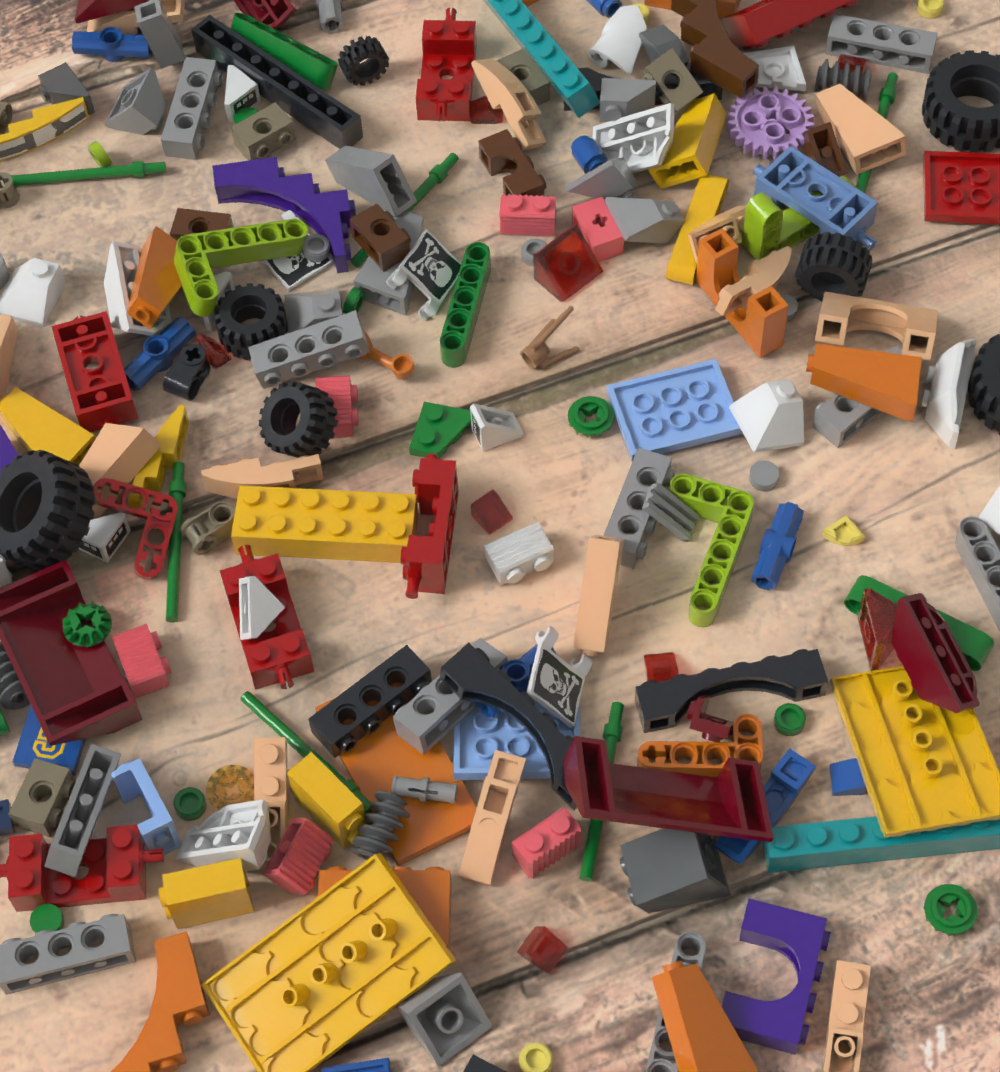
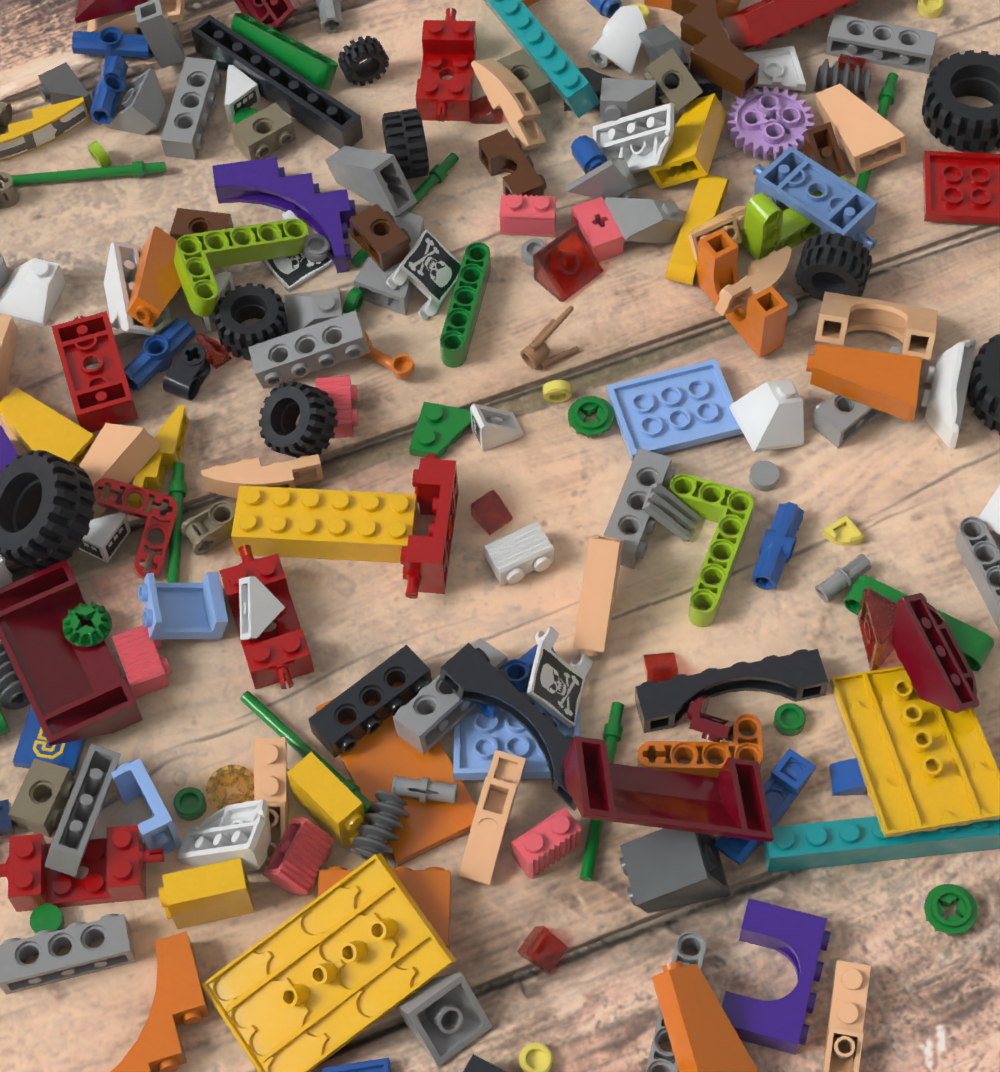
none -> blue piece [89,55,128,125]
none -> light blue panel [138,572,228,640]
none -> black tyre [382,108,429,179]
none -> light yellow tile [543,380,572,403]
none -> light grey axle [815,554,871,602]

